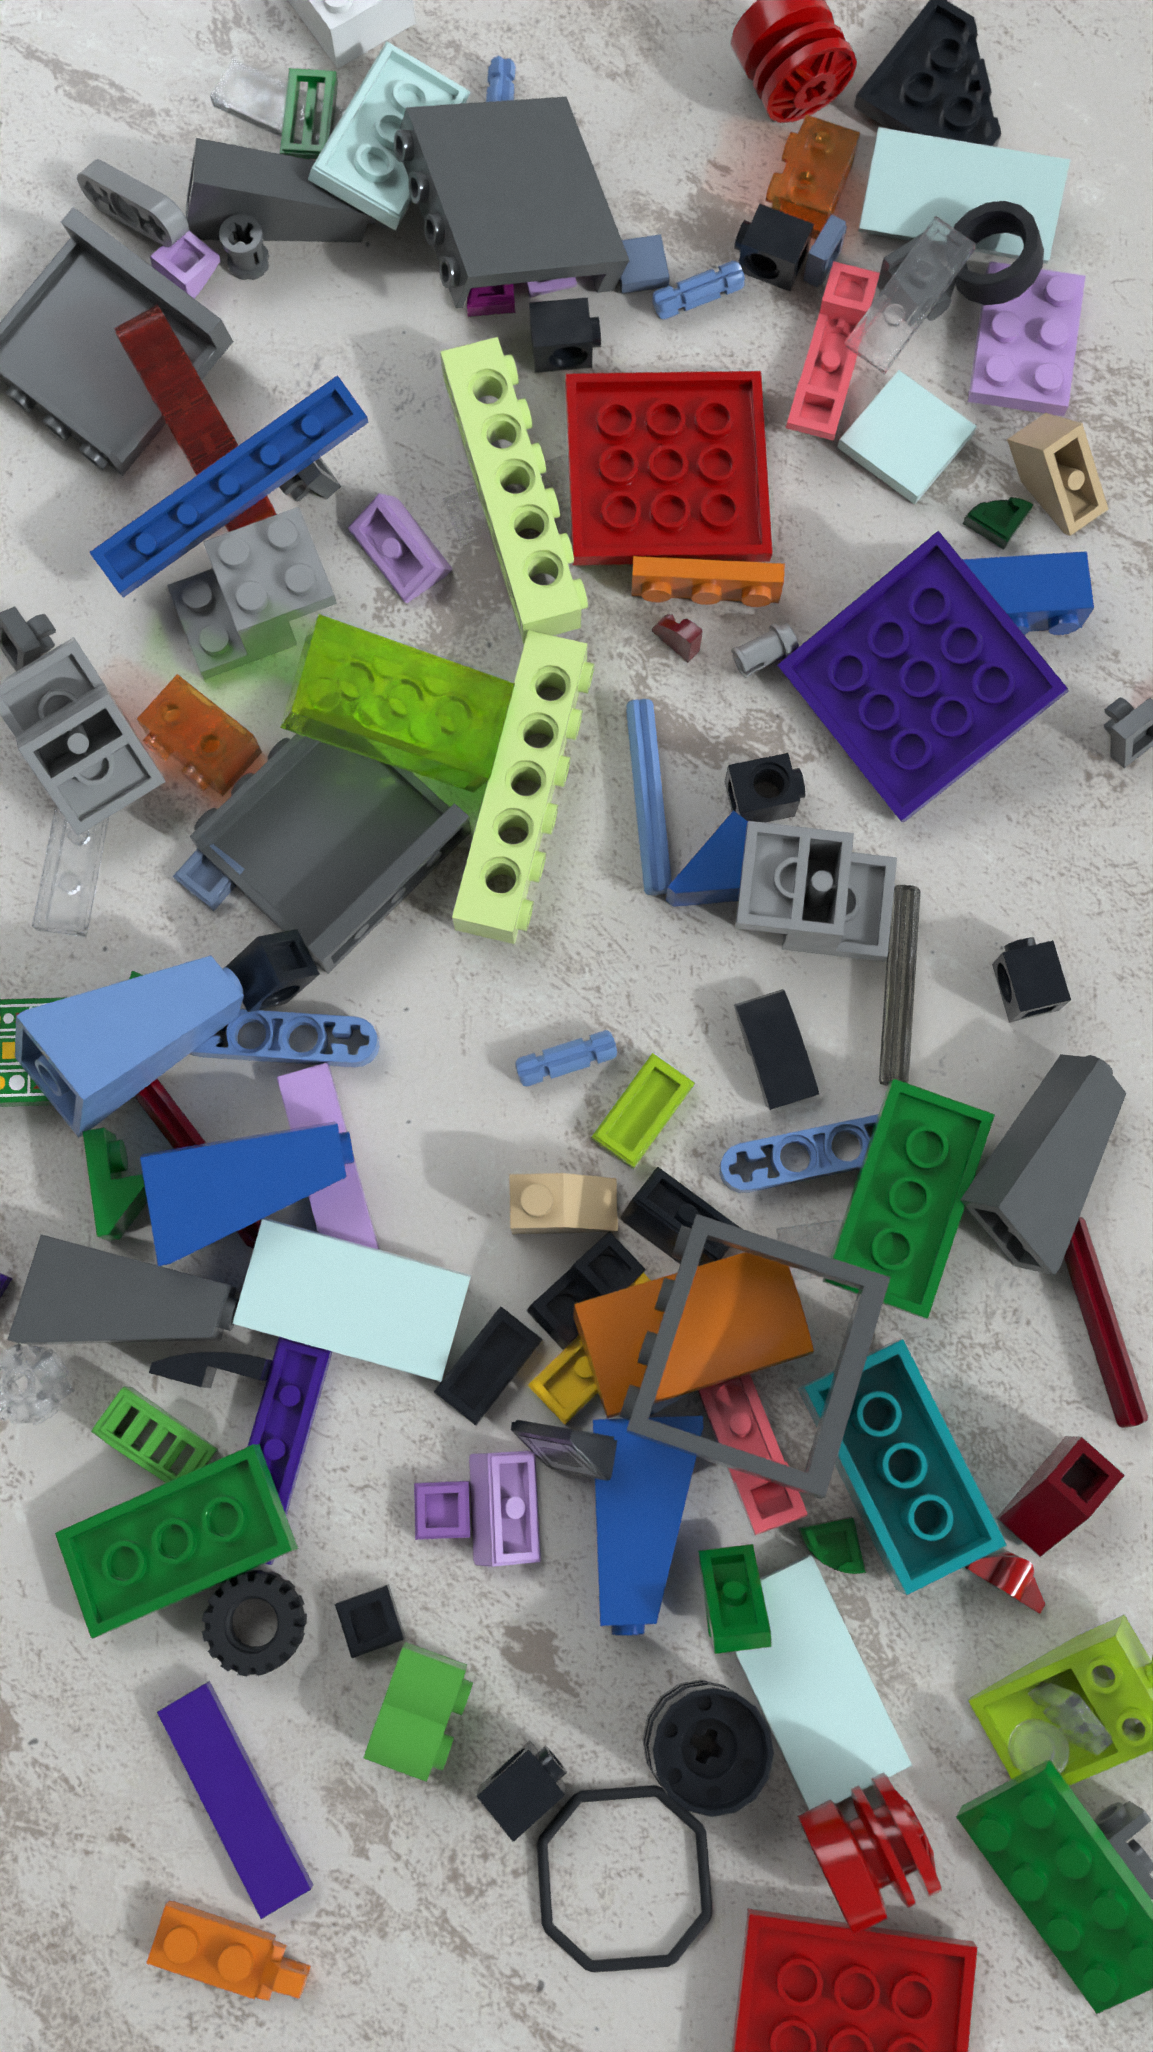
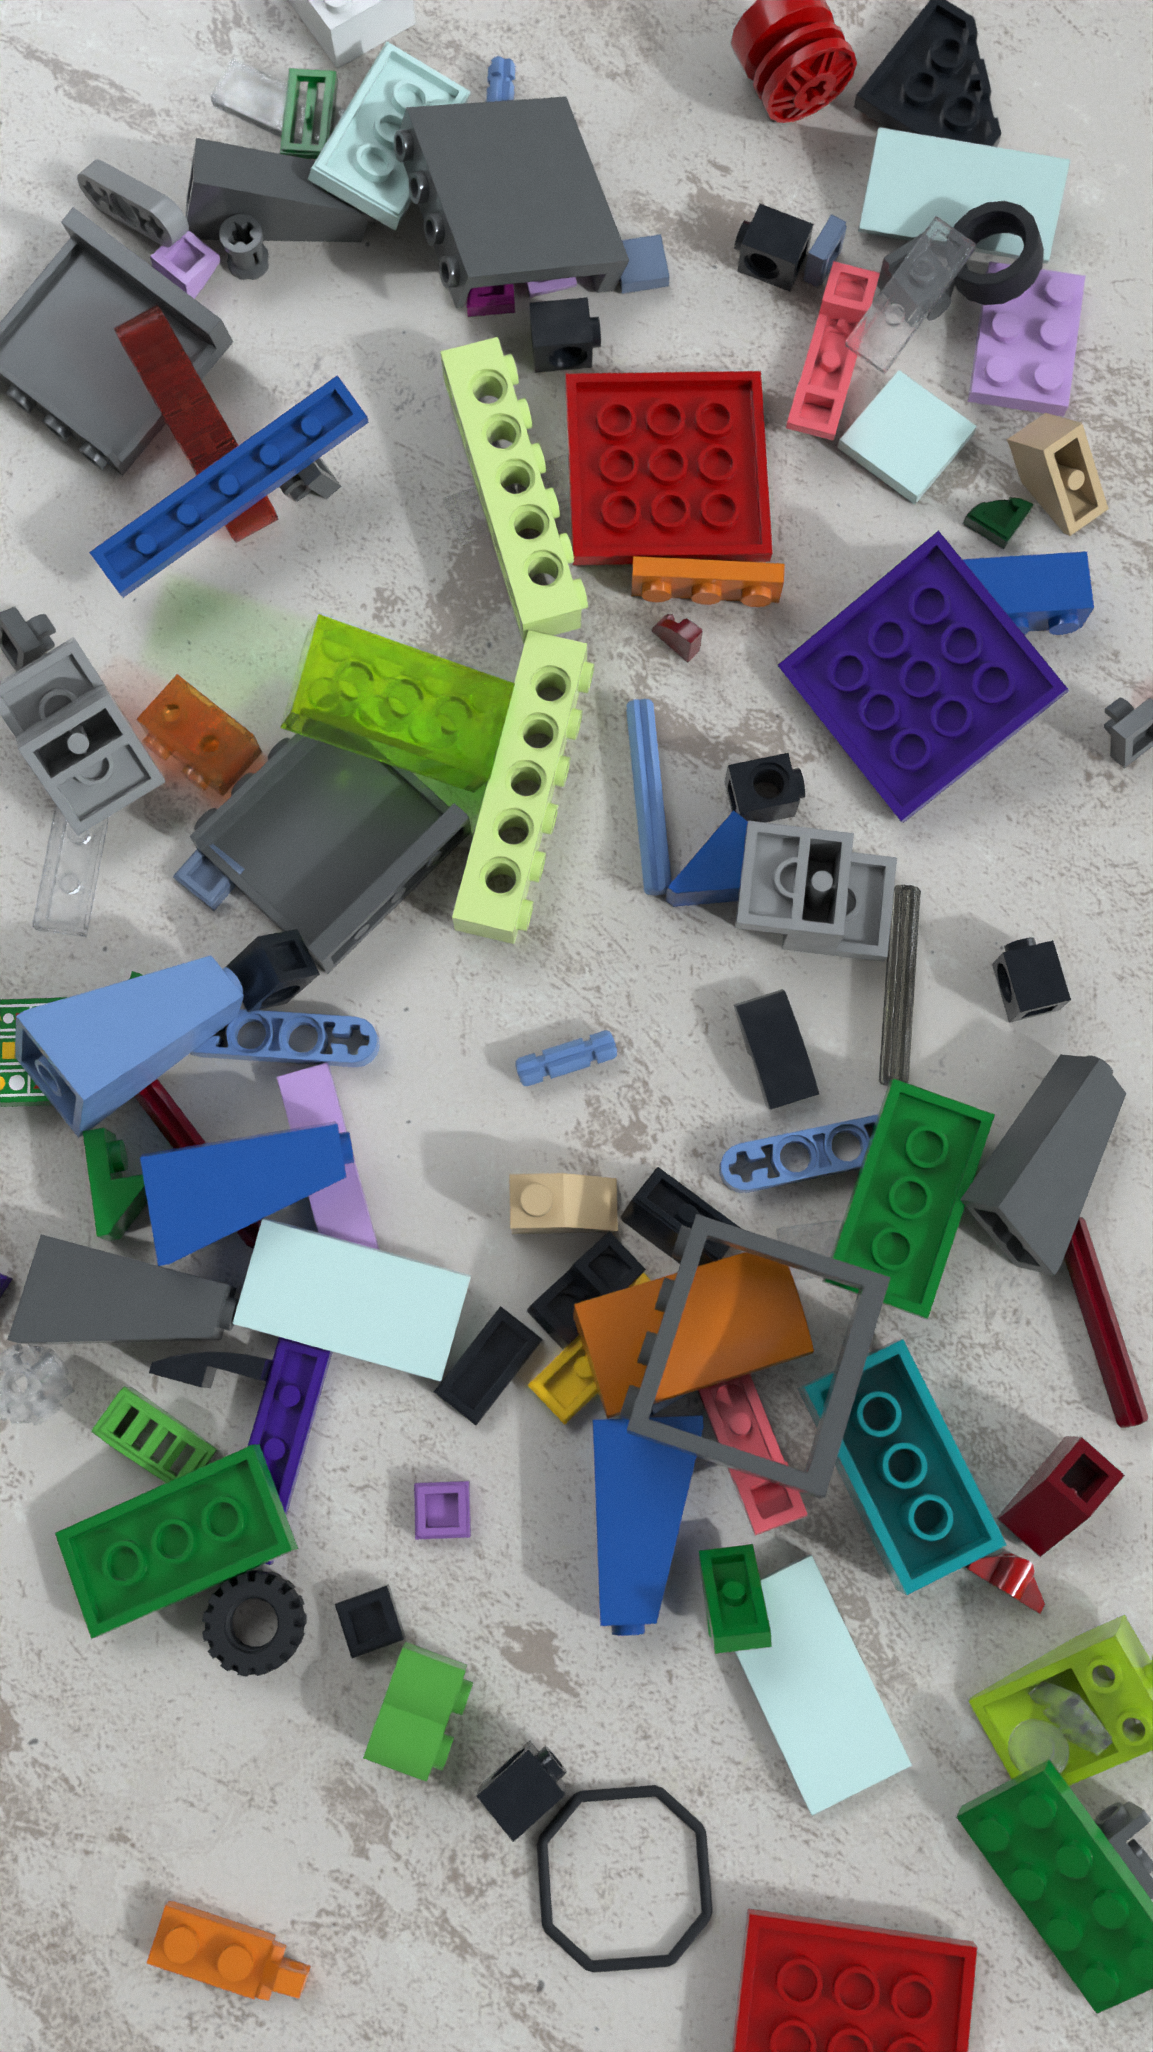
dark purple tile [157,1681,313,1919] -> none
light grey bracket [167,507,337,680] -> none
lavender slope [348,493,453,603] -> none
lavender slope [469,1451,541,1567] -> none
black slope [511,1420,618,1481] -> none
lime tile [591,1053,695,1169] -> none
black wheel [642,1680,774,1817] -> none
medium blue axle [652,261,745,319] -> none
light grey pin [731,623,799,678] -> none
clear orange brick [765,114,861,240] -> none
green tile [798,1517,866,1574] -> none
red wheel [798,1773,942,1936] -> none

